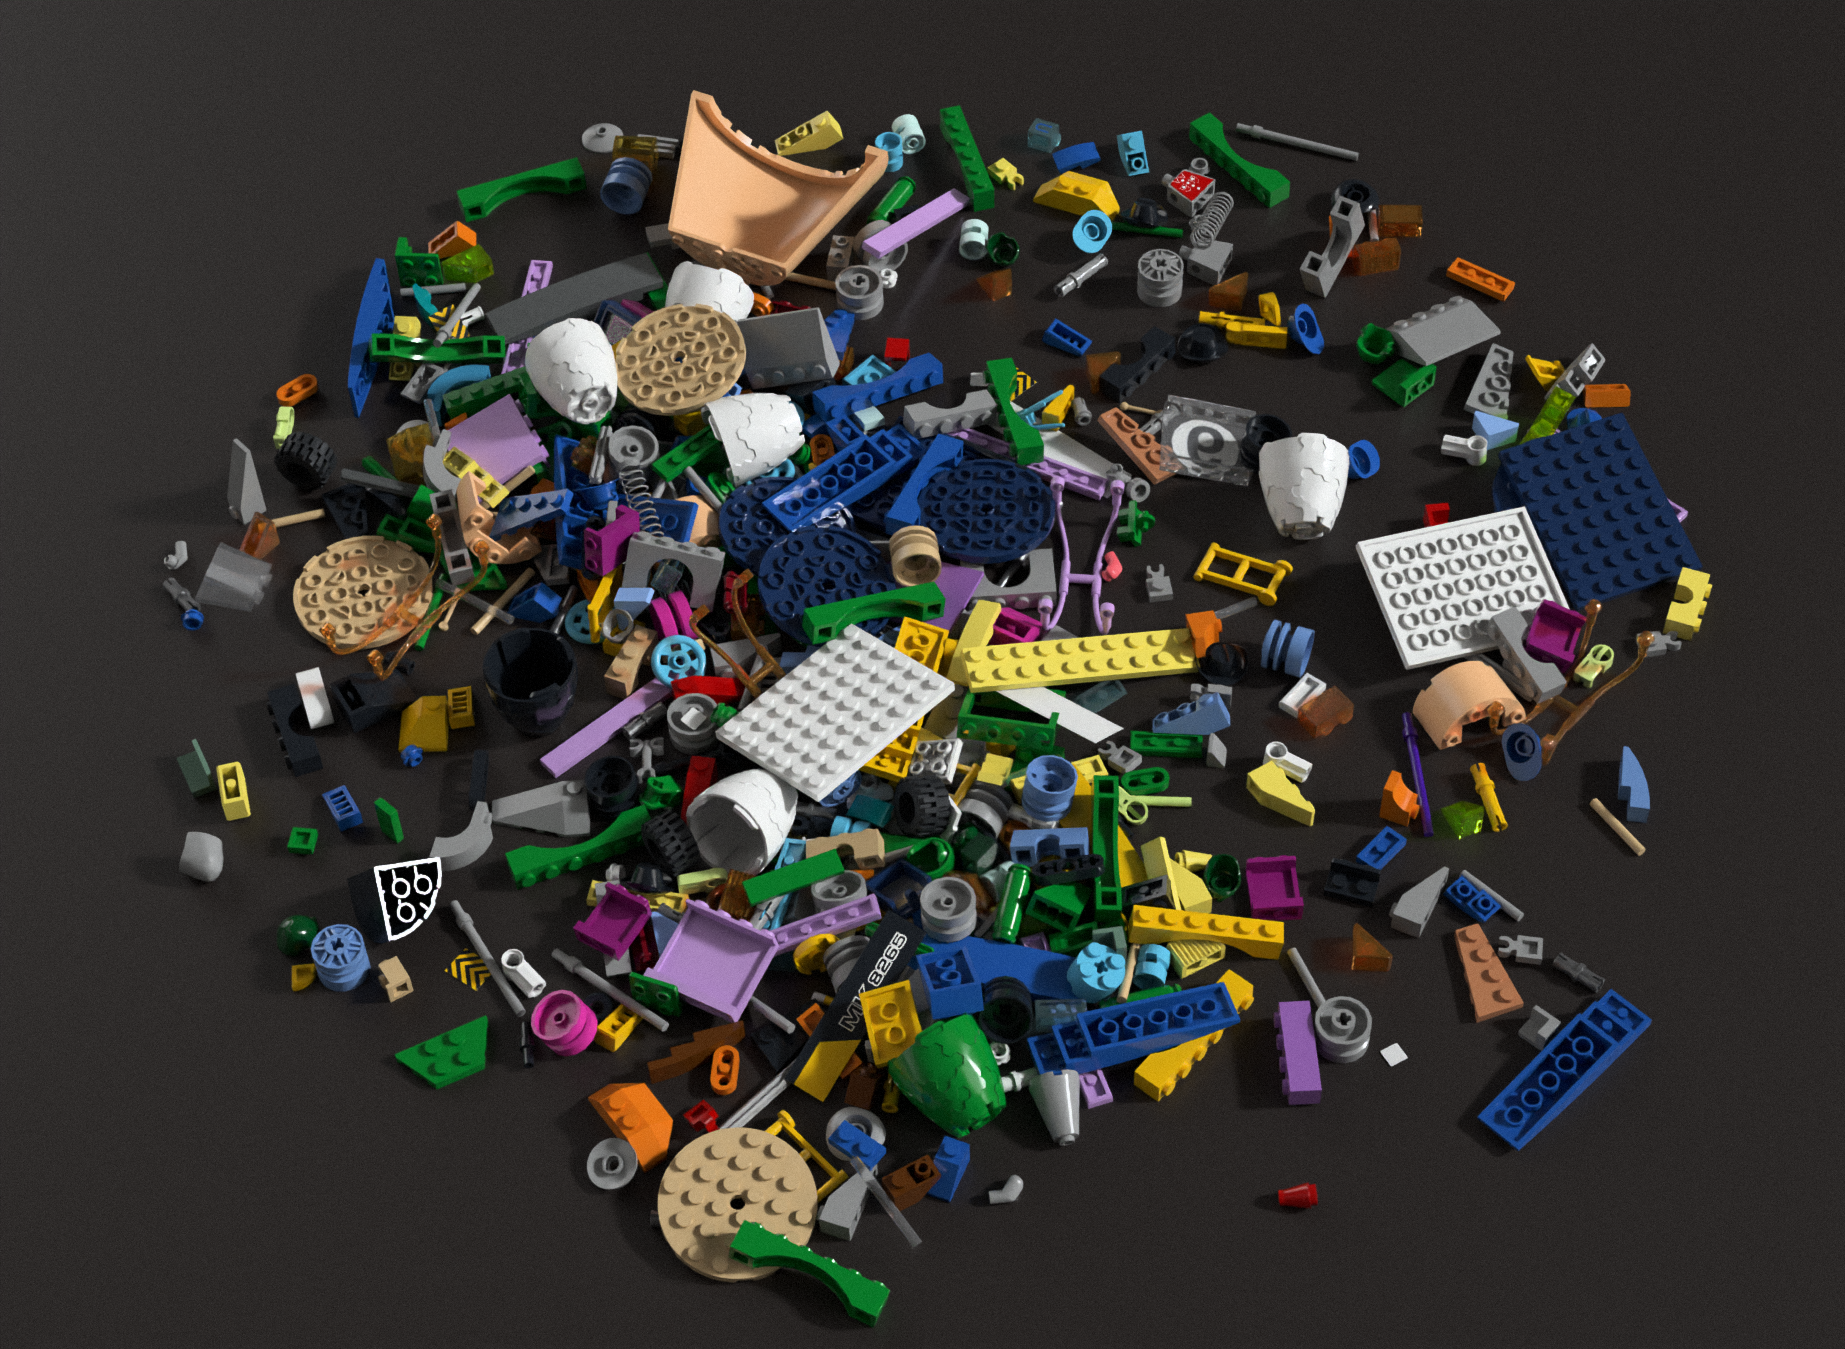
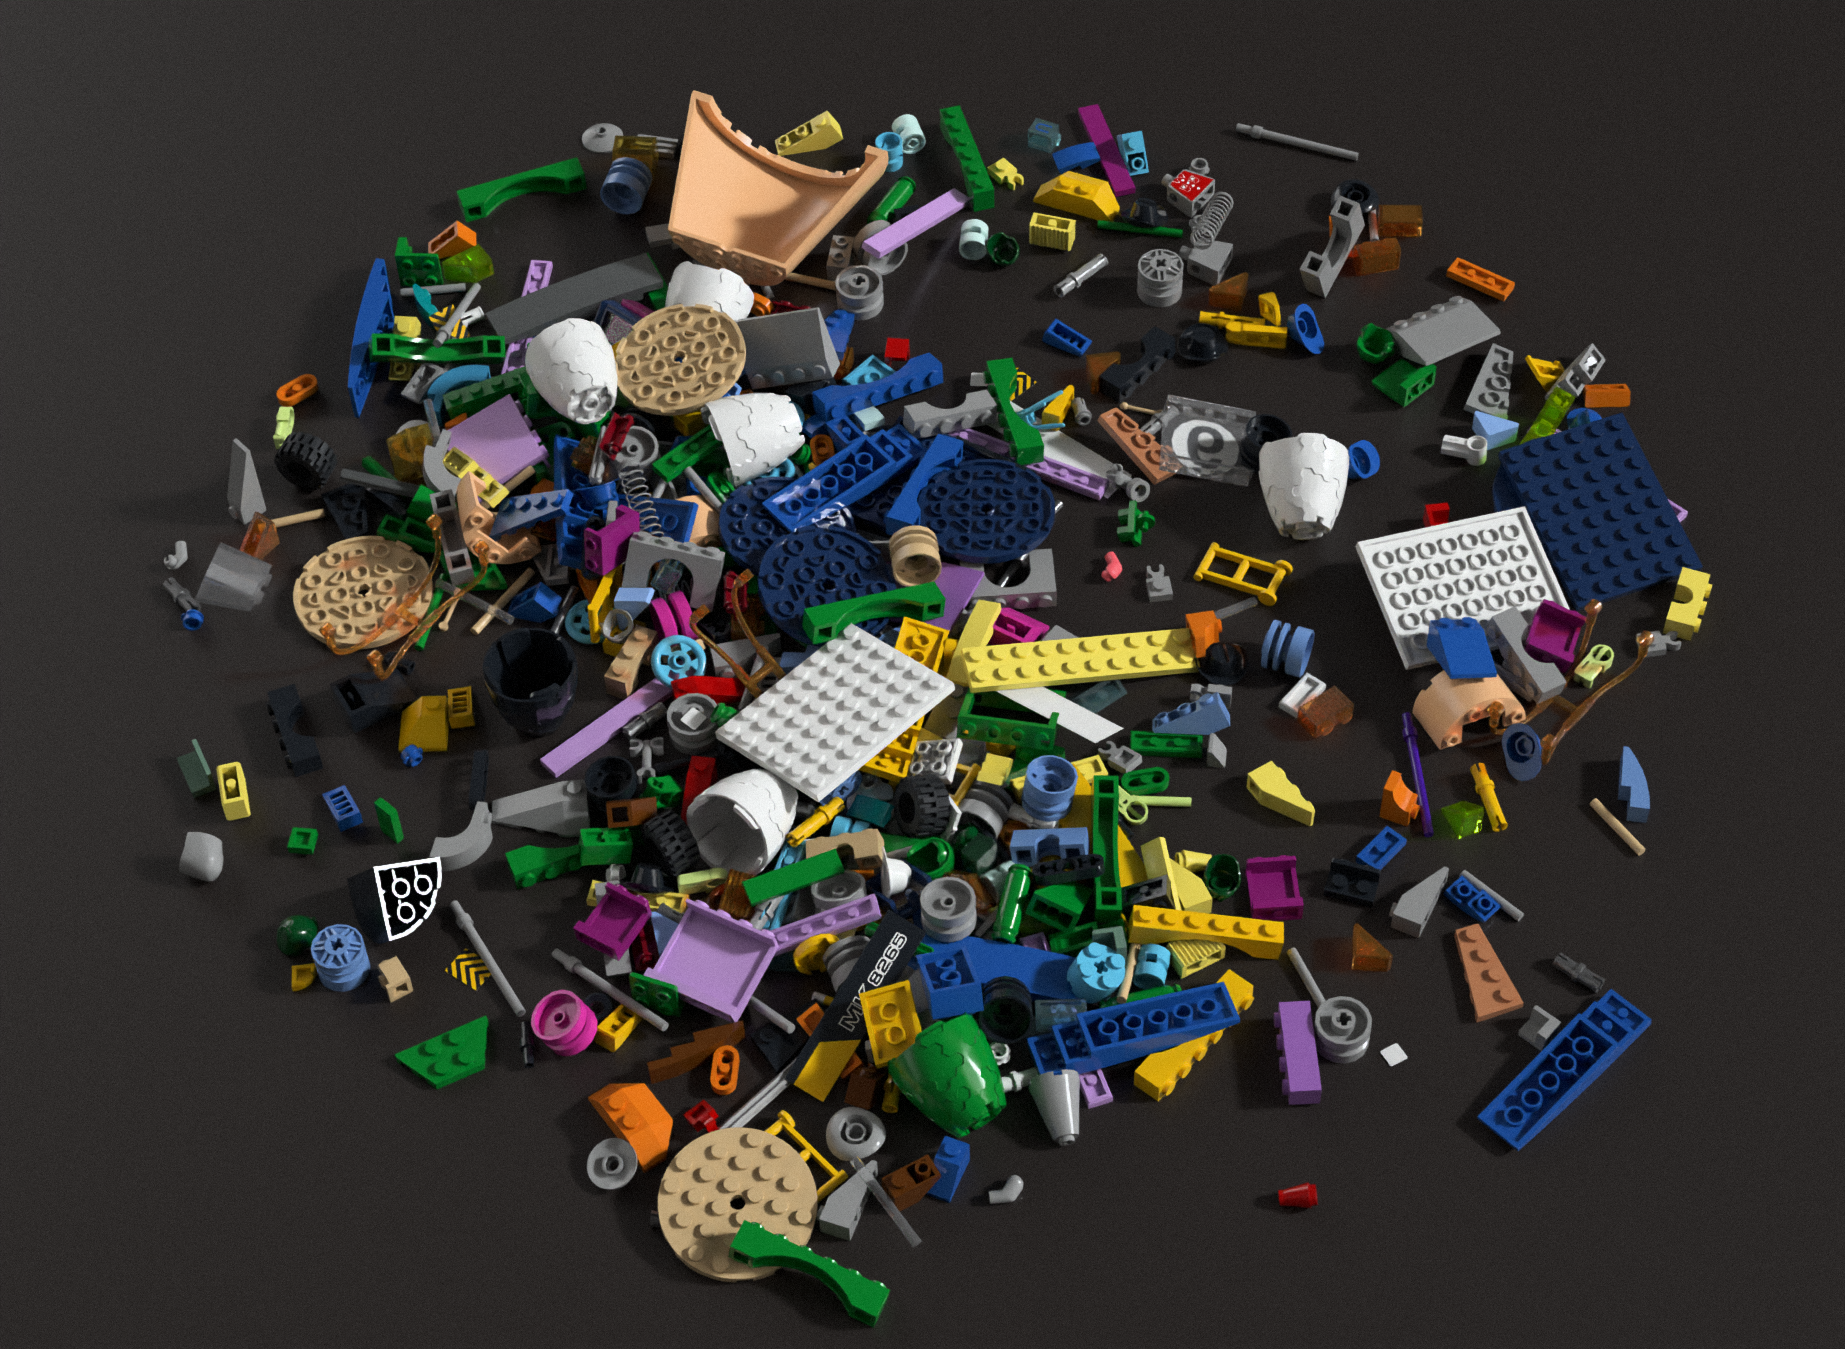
white beam [295,667,334,729] -> none
white piece [501,949,546,998] -> none
blue plate [828,1120,886,1171] -> none
white plate [879,268,898,288] -> none
clear orange slope [977,268,1012,301] -> none
lavender bar [1038,476,1124,635] -> none
medium azure piece [1072,210,1112,254] -> none
green arch [1189,112,1290,208] -> none
white piece [1263,742,1313,783] -> none
light grey plate [1498,935,1543,965] -> none
none -> green hinge [578,827,633,866]
none -> dark red hinge [598,412,634,461]
none -> reddish brown slope [606,796,658,828]
none -> yellow pin [786,796,845,847]
none -> white piece [881,846,911,898]
none -> light yellow brick [1029,213,1076,251]
none -> magenta tile [1078,104,1135,197]
none -> blue slope [1426,617,1497,679]

